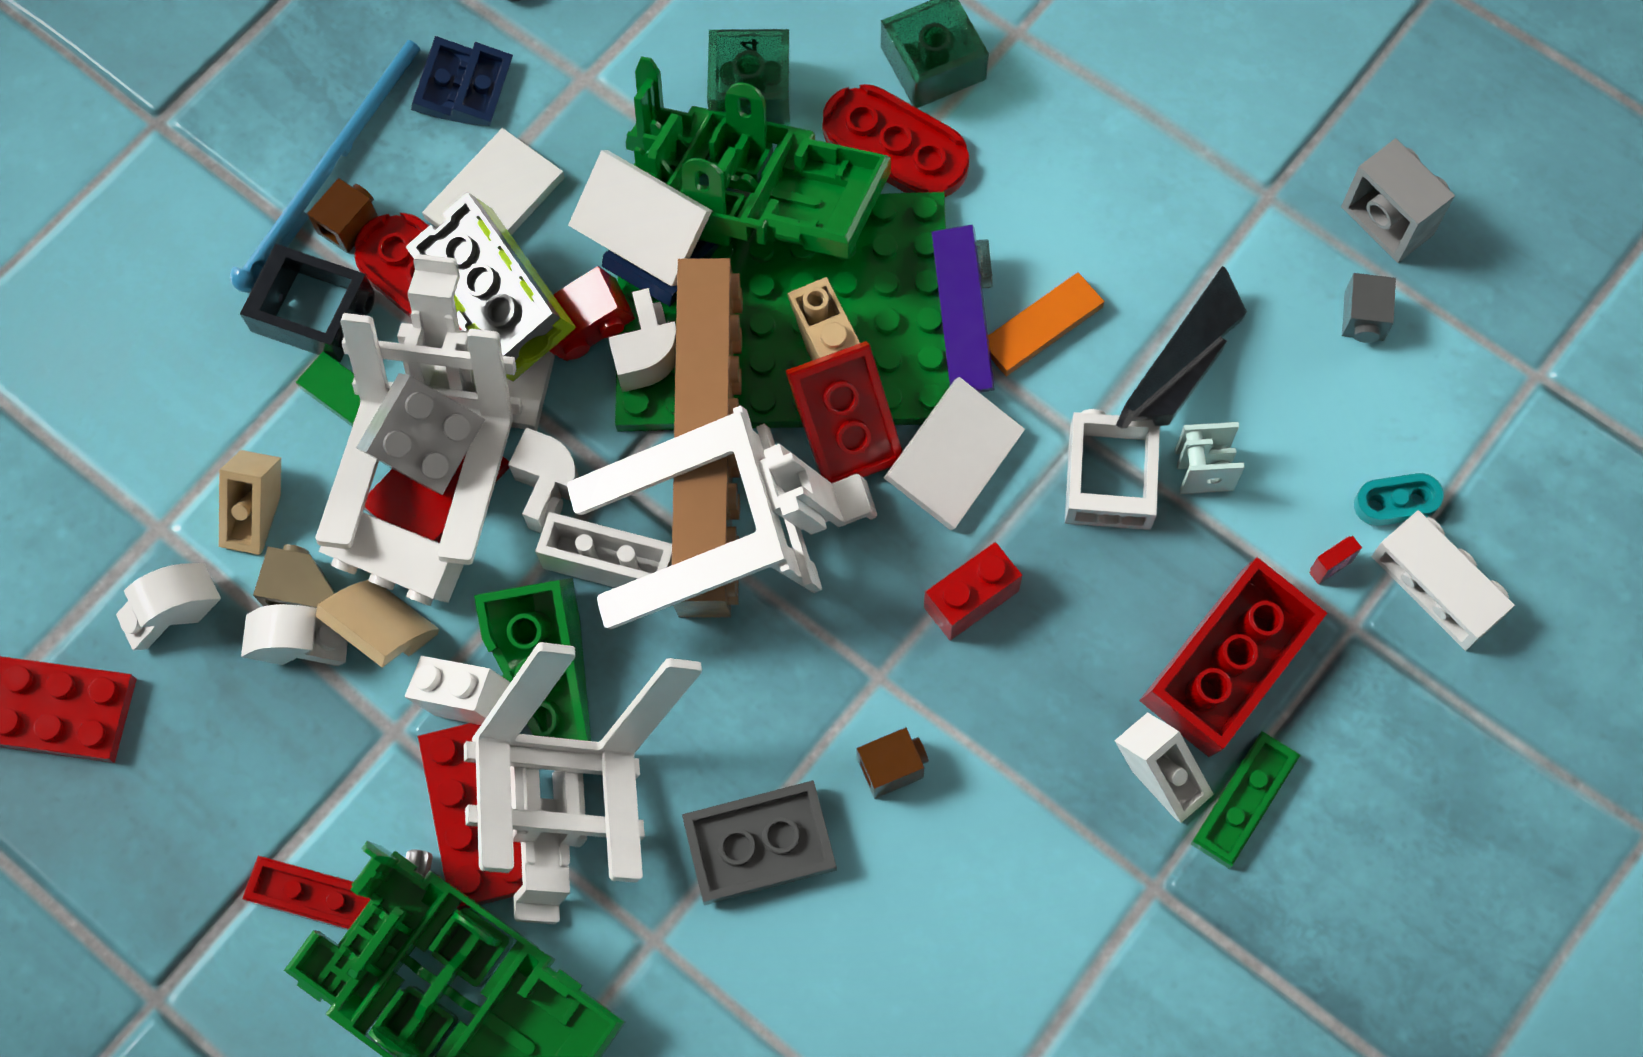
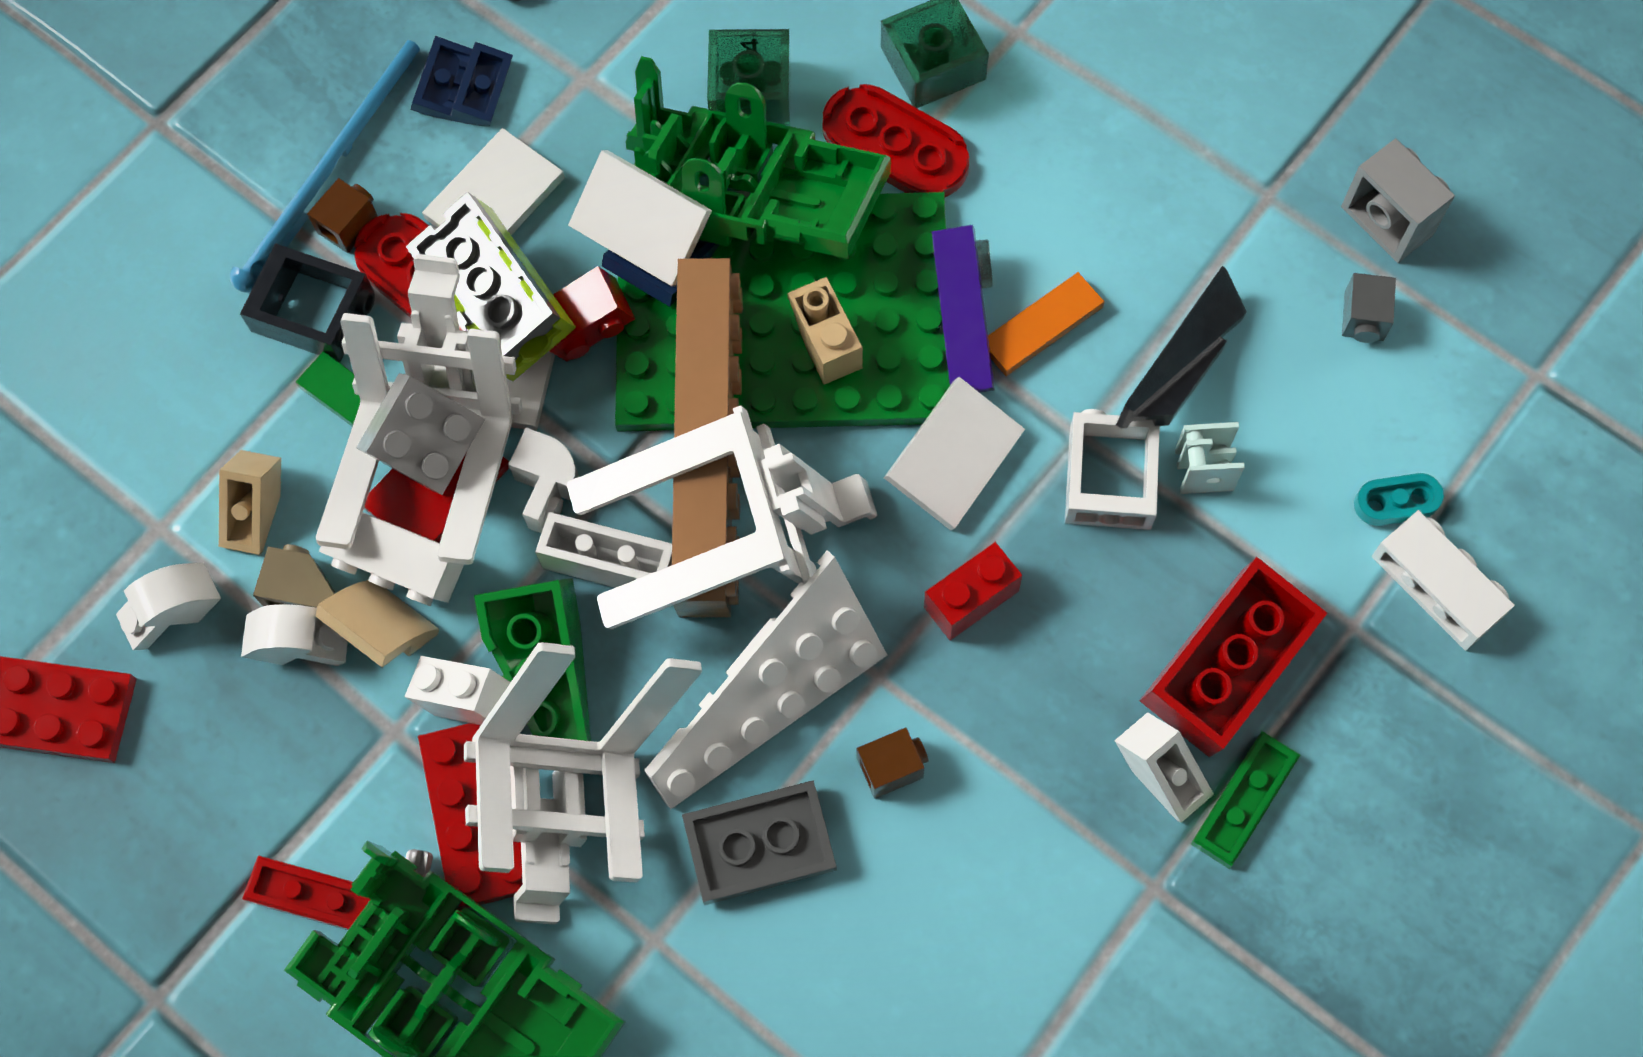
white brick [608,288,676,392] -> none
red tile [785,341,903,483] -> none
red tile [1309,536,1362,585] -> none
none -> white wing [644,551,887,809]

